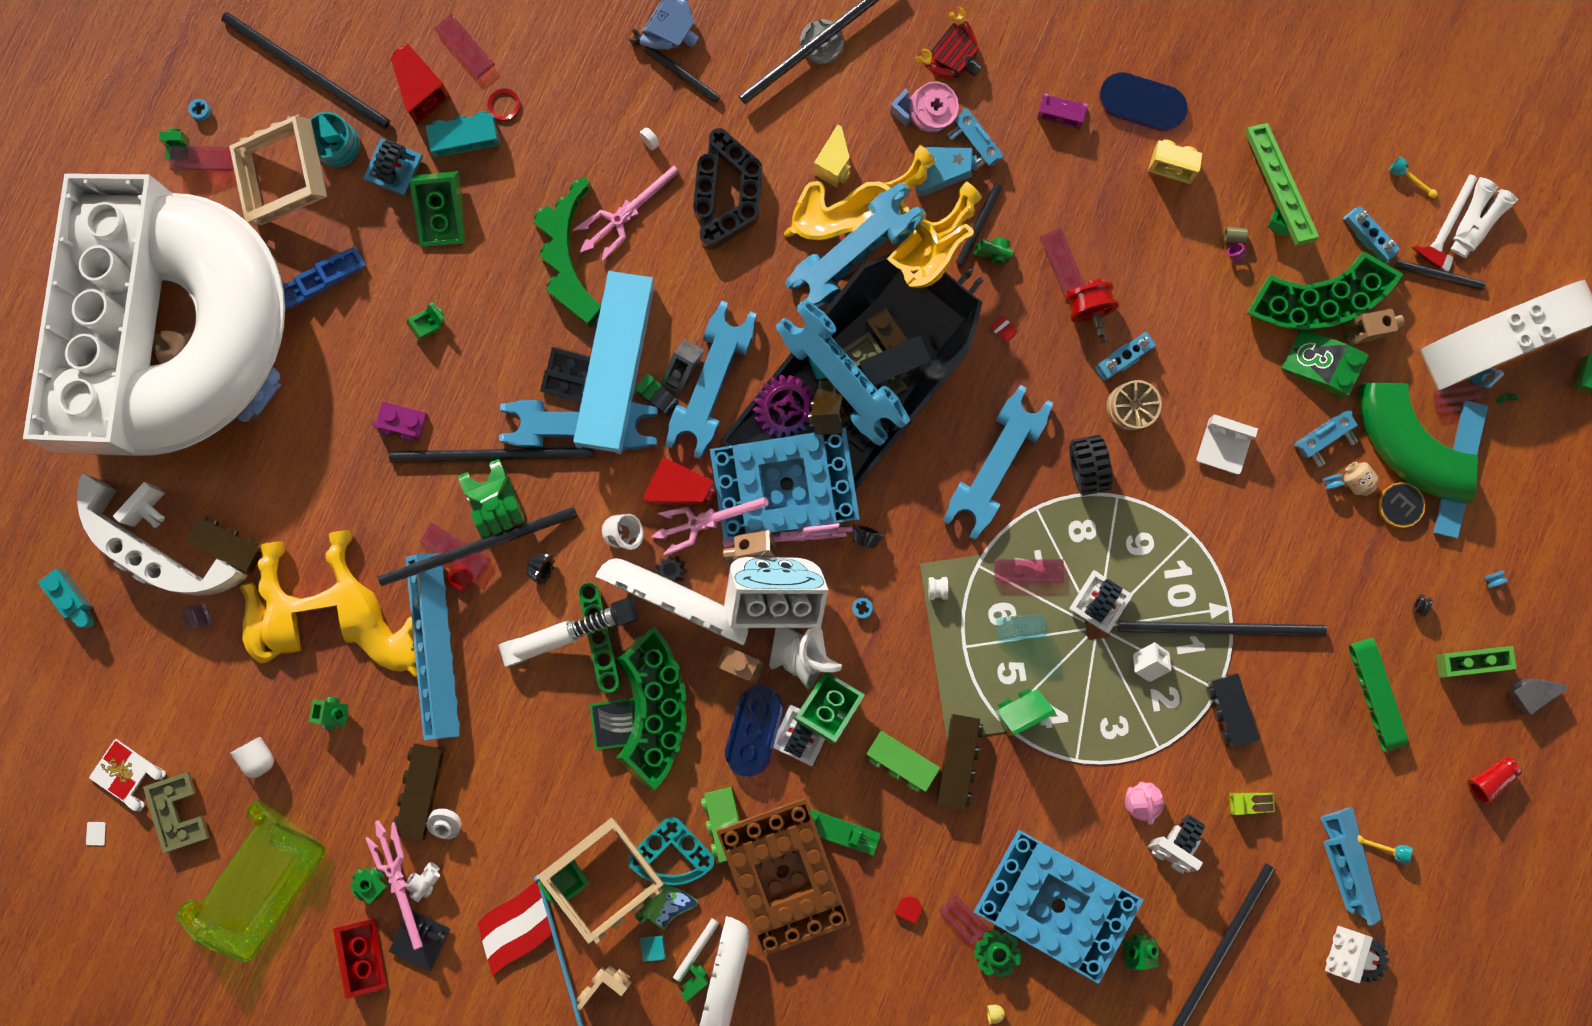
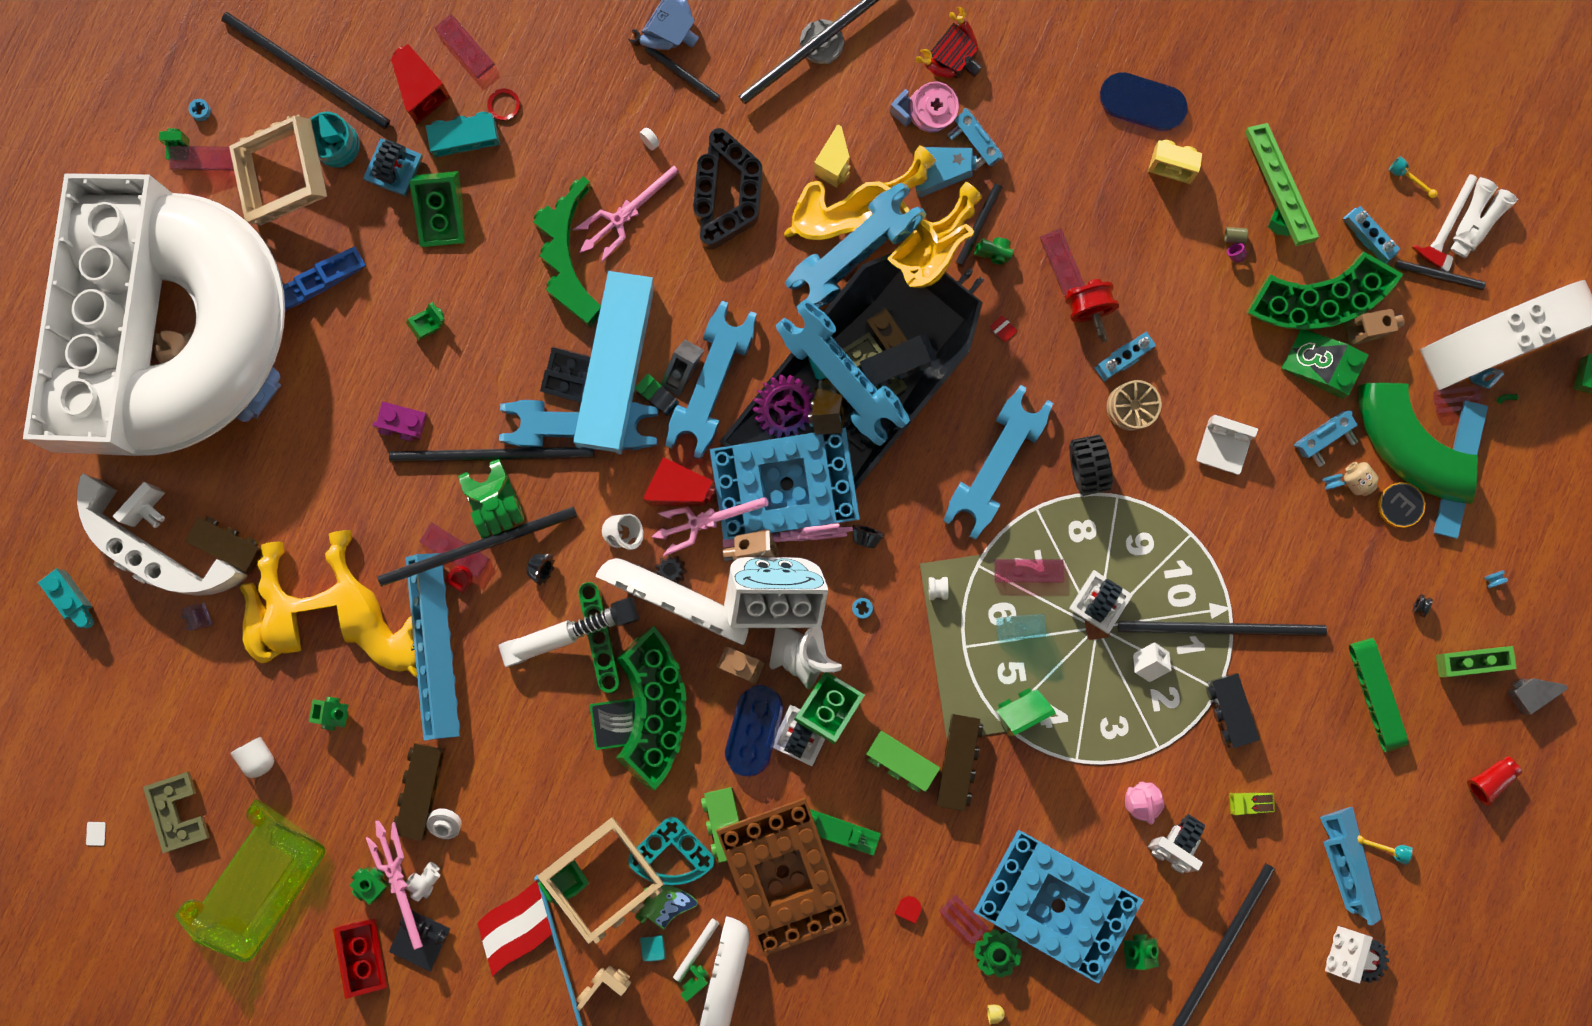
flag [89,739,166,811] -> none
magenta hinge [1037,92,1088,129] -> none

